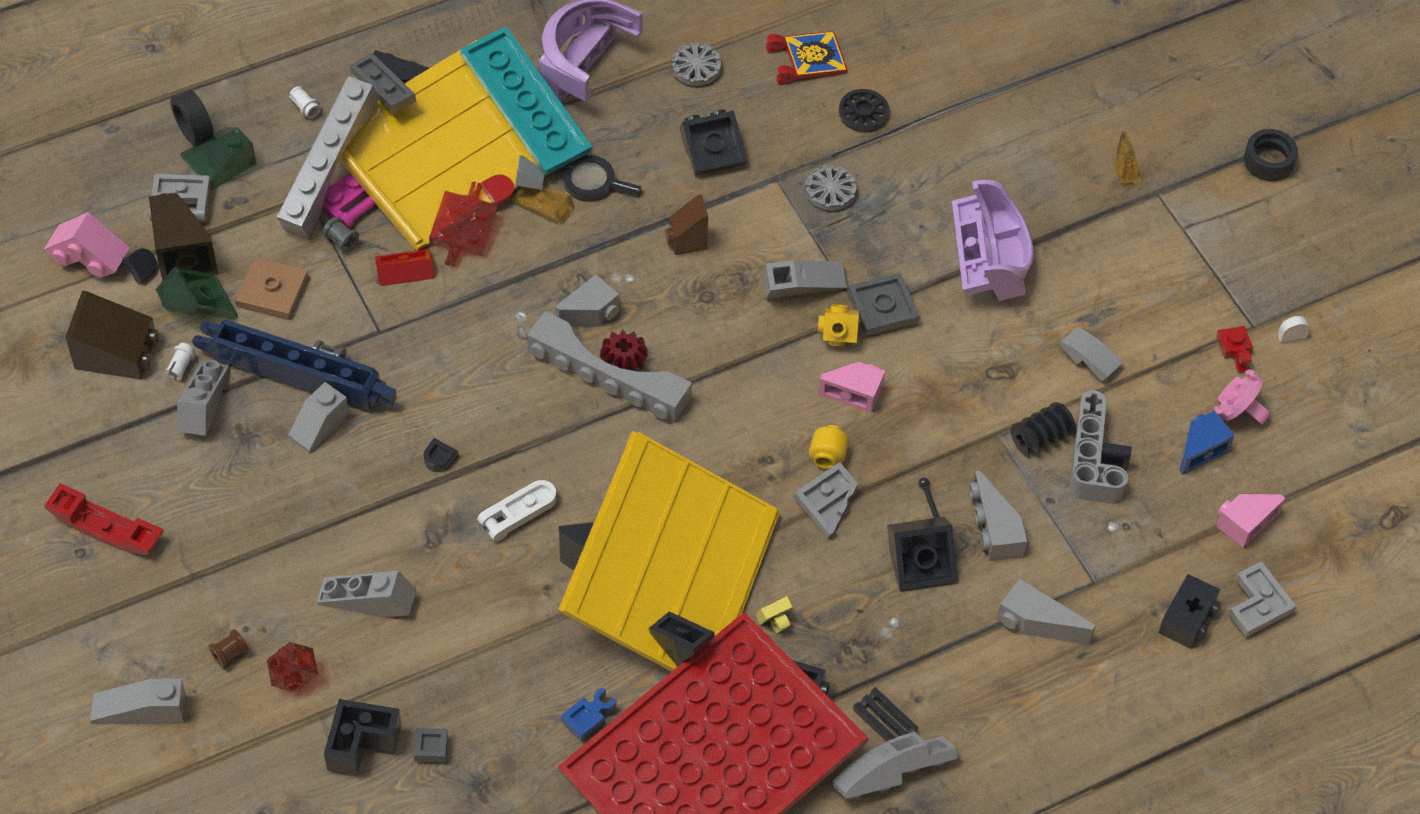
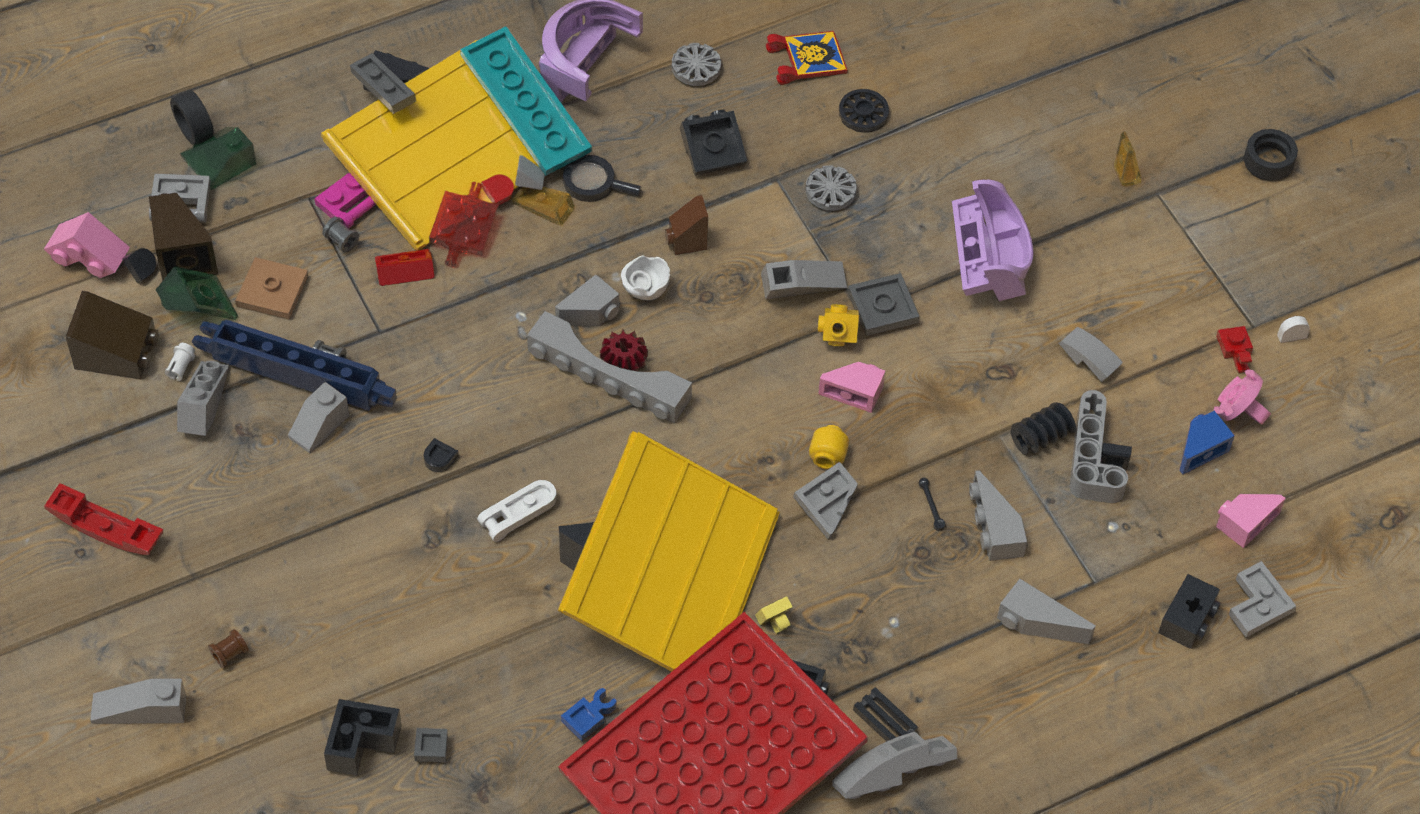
clear red brick [267,642,318,692] -> none
light grey arch [277,76,379,239] -> none
white pin [289,86,321,119] -> none
light grey slope [316,571,416,617] -> none
black slope [649,611,715,666] -> none
black slope [887,517,958,590] -> none
none -> white hair [621,255,670,301]

